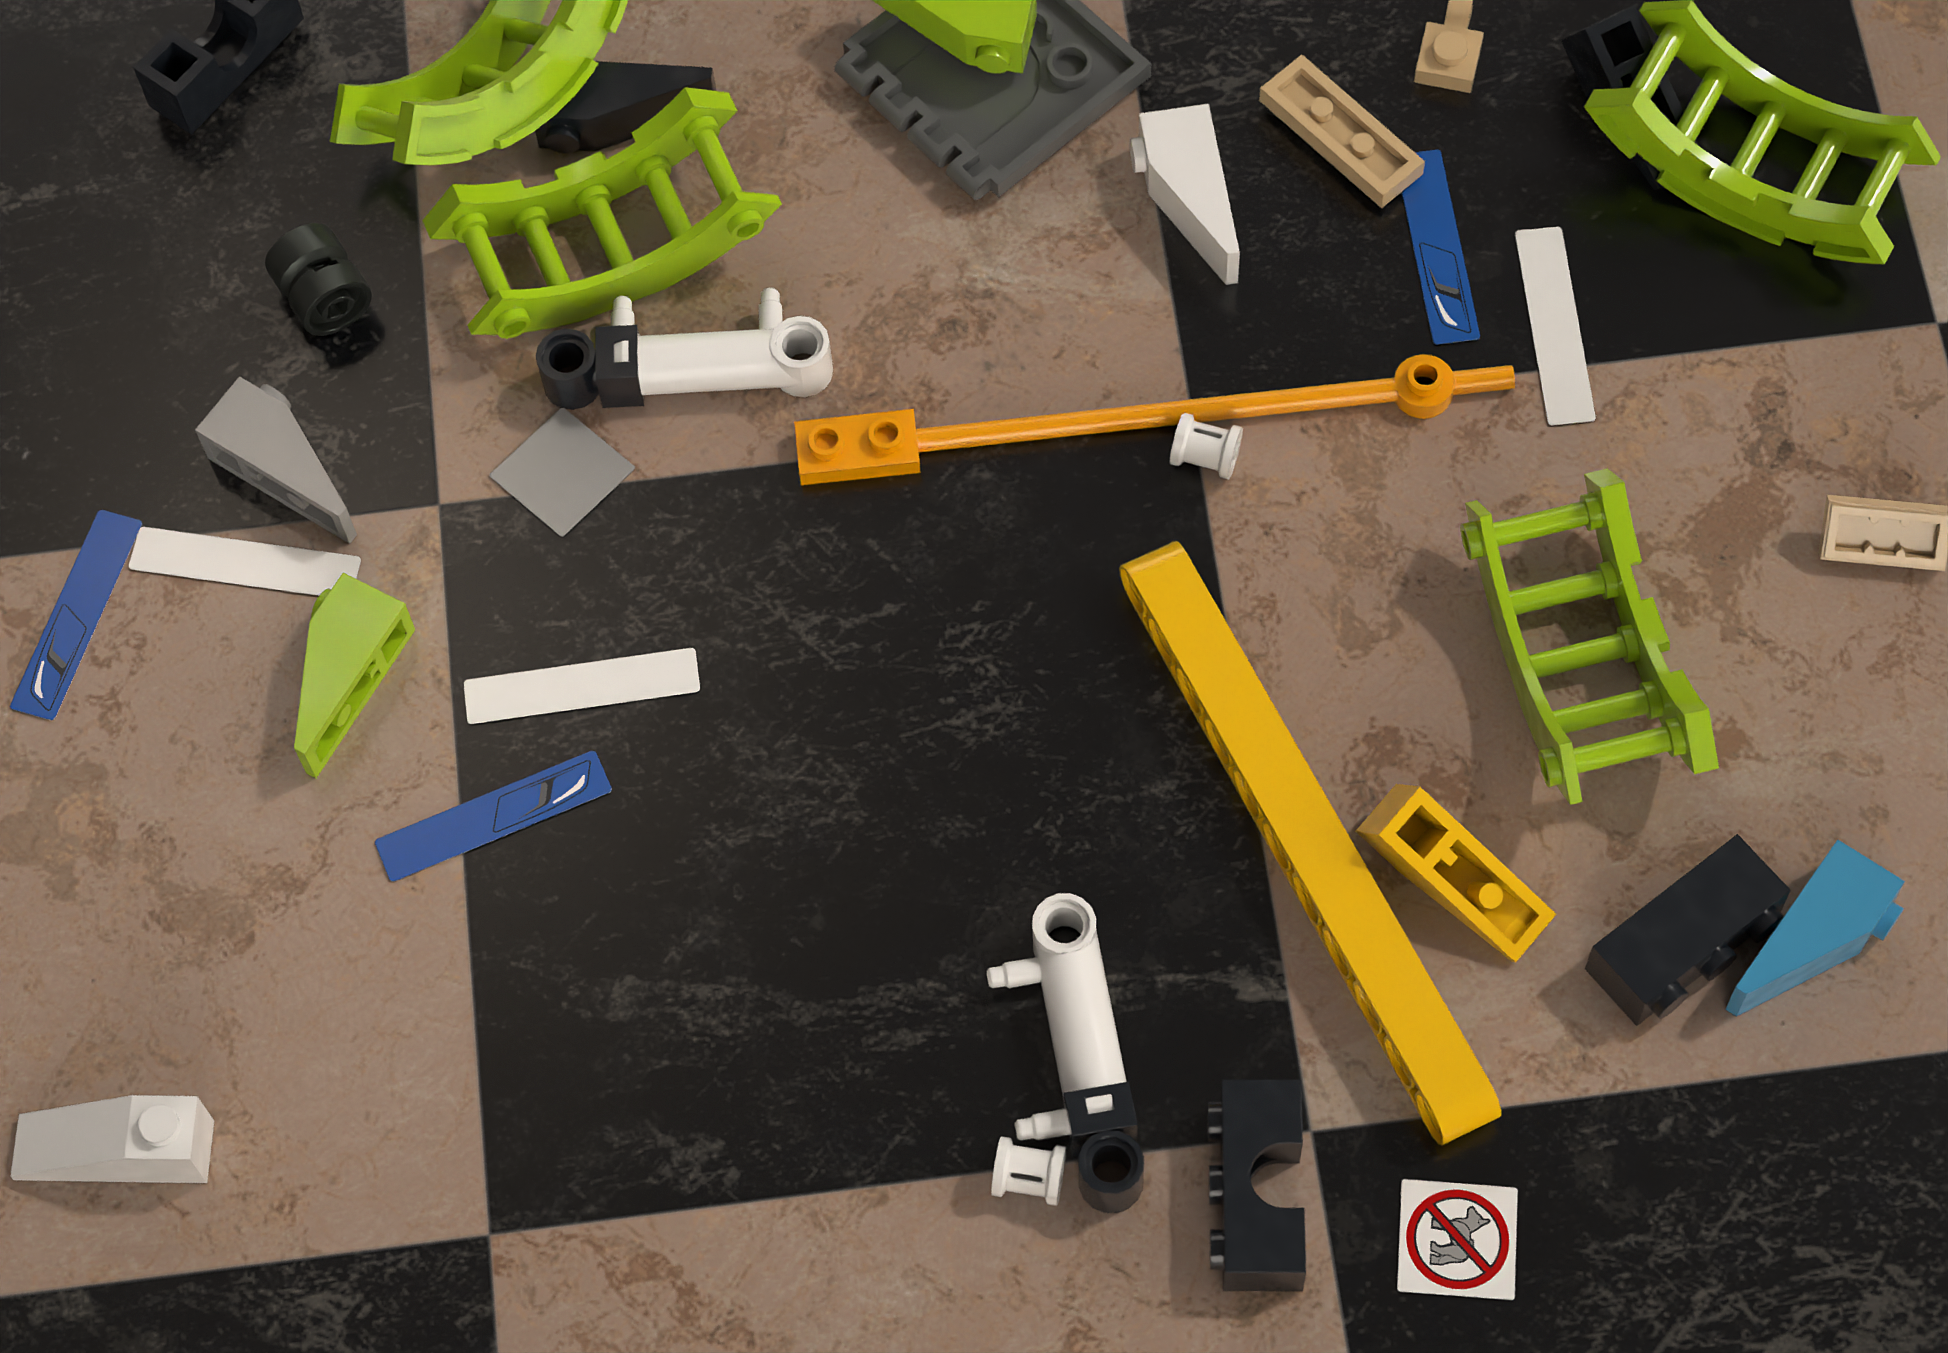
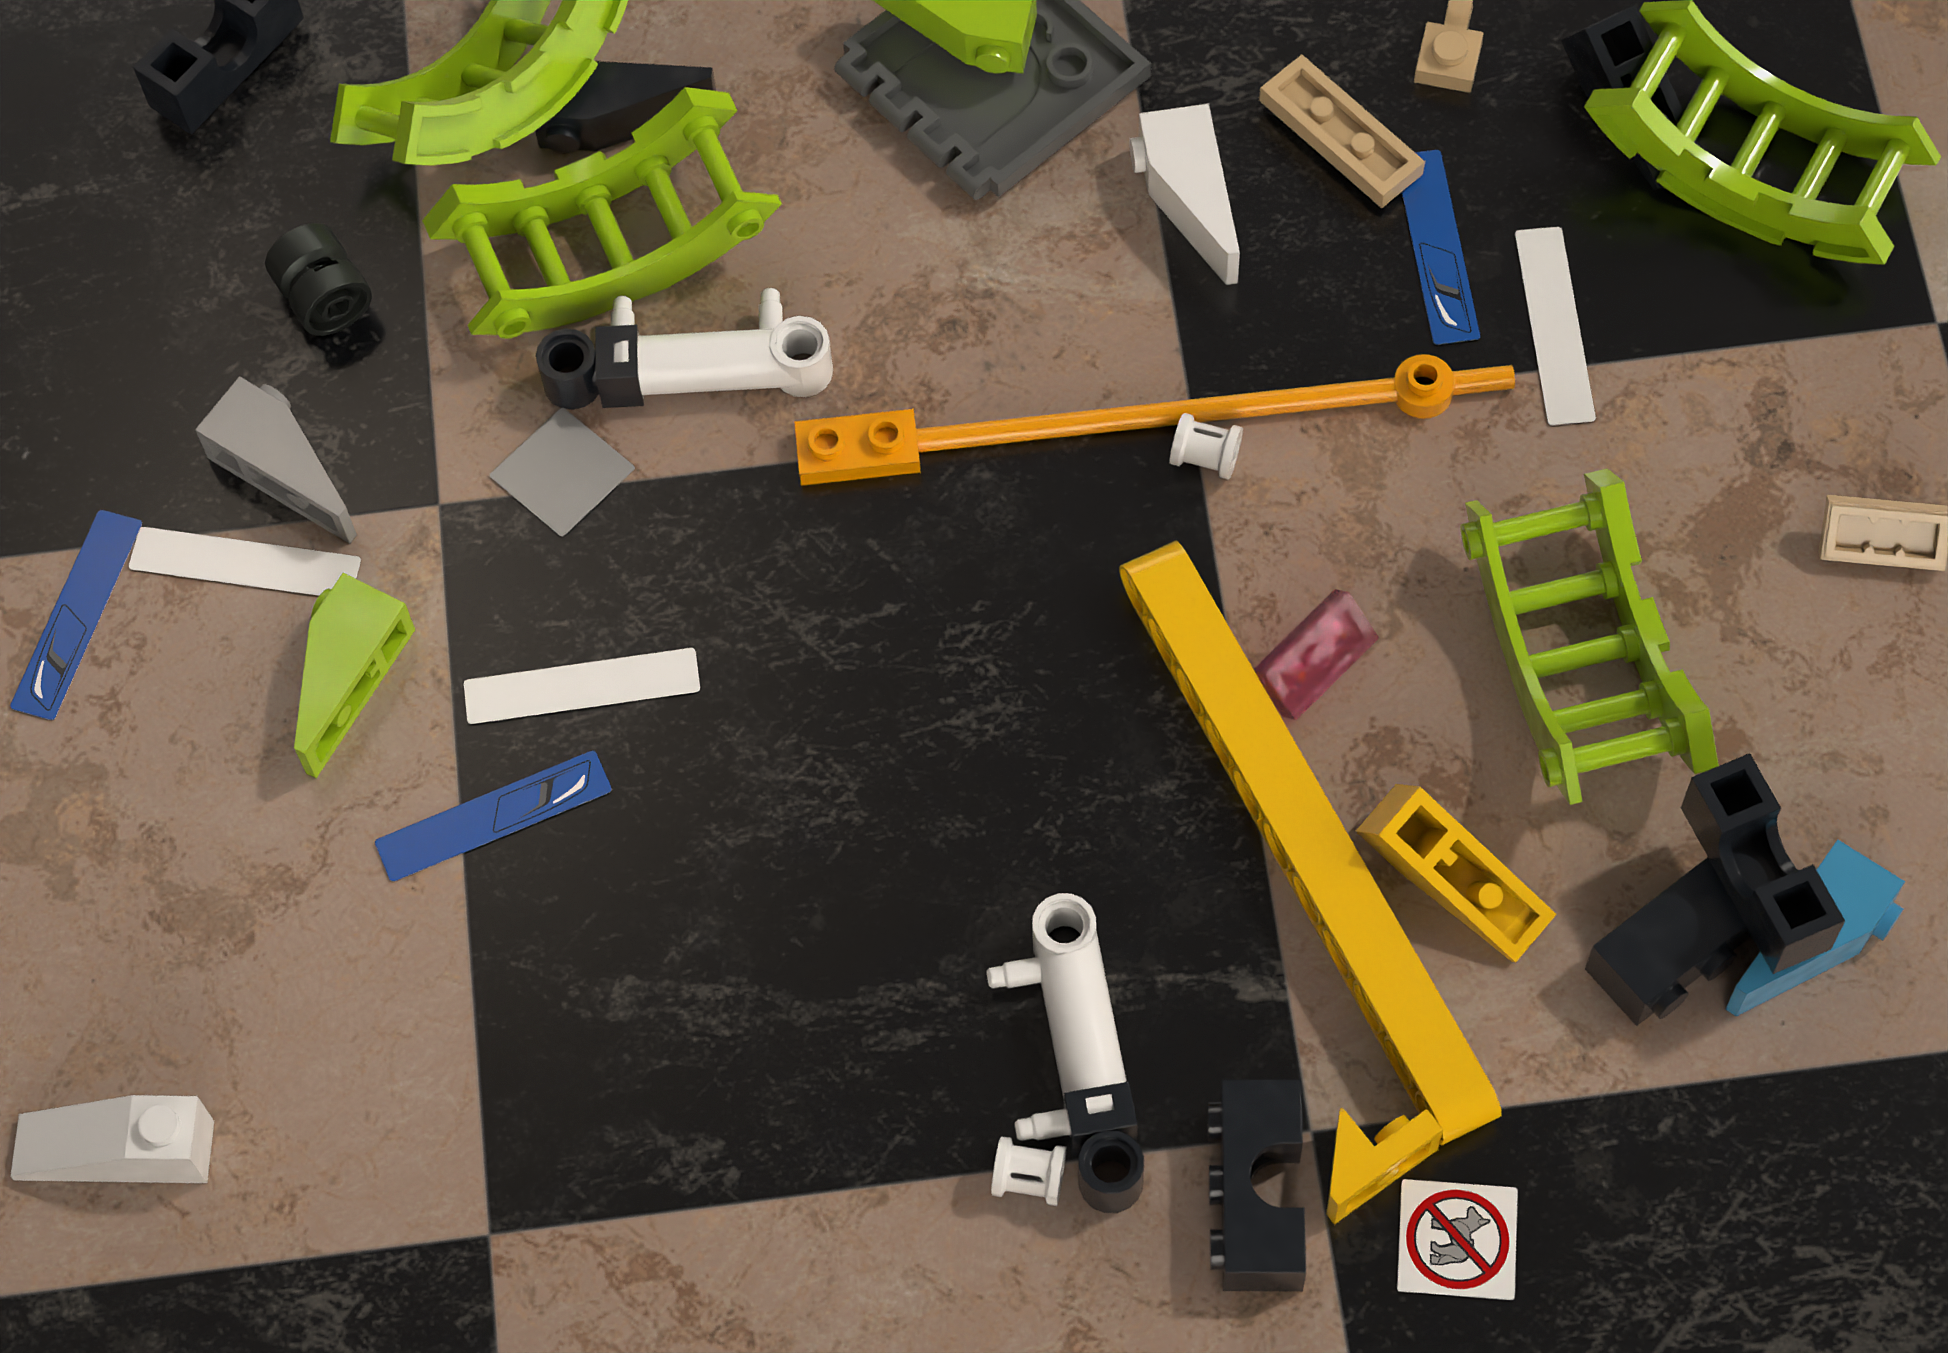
none -> clear pink plate [1254,589,1379,720]
none -> yellow slope [1326,1108,1443,1225]
none -> black arch [1681,753,1845,974]

